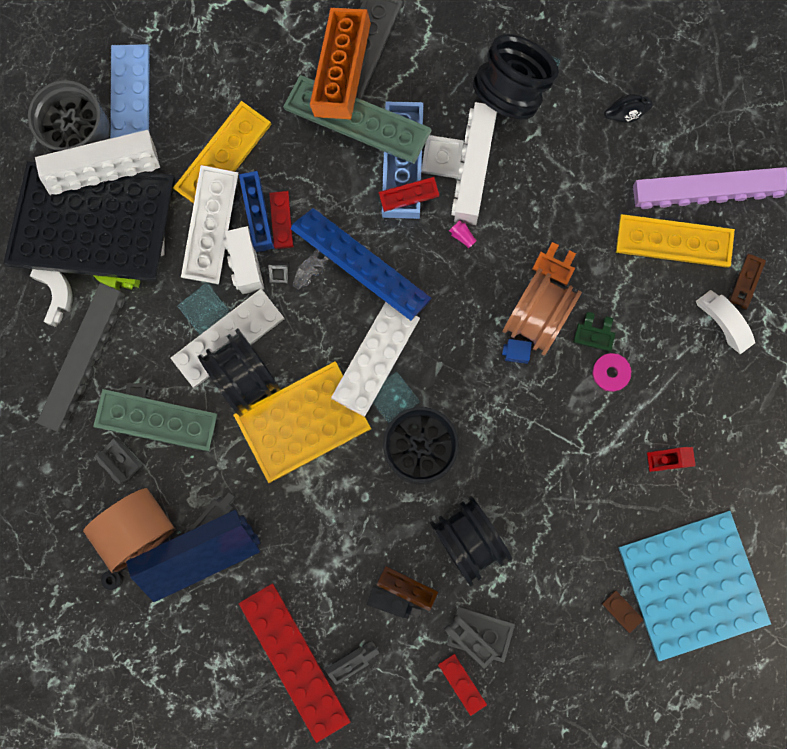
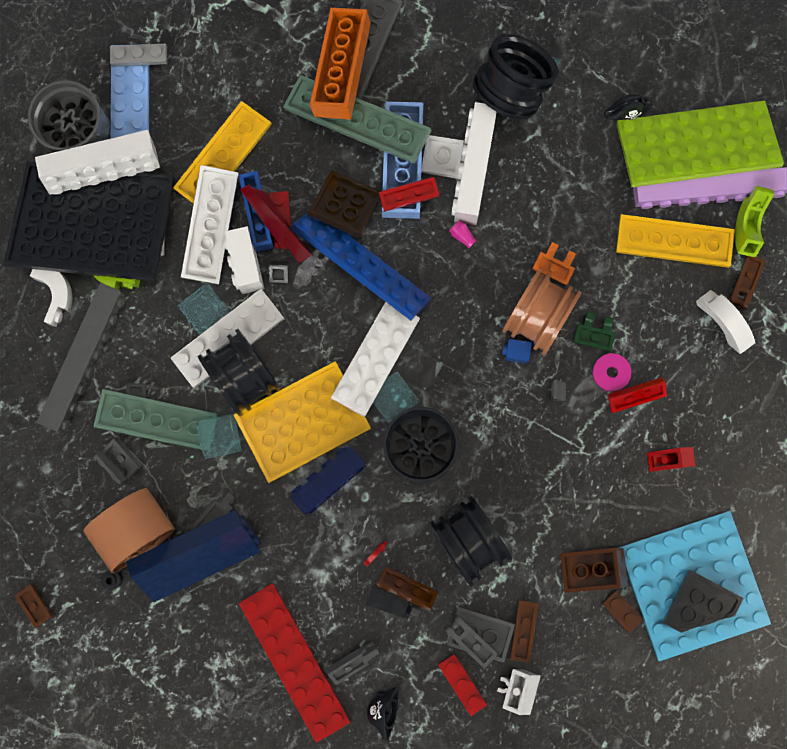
none -> reddish brown plate [14,584,53,628]
none -> light grey plate [110,44,167,67]
none -> clear light blue tile [196,414,242,459]
none -> dark red wedge [240,184,312,263]
none -> clear blue brick [290,446,367,516]
none -> dark brown plate [308,170,381,238]
none -> red piece [364,541,388,566]
none -> black hat [367,687,399,741]
none -> white brick [497,669,540,715]
none -> reddish brown plate [510,600,539,663]
none -> dark grey slope [551,380,566,402]
none -> reddish brown slope [560,548,628,593]
none -> red plate [608,377,667,413]
none -> lime plate [617,101,784,188]
none -> black plate [662,570,744,633]
none -> lime arch [735,185,775,257]

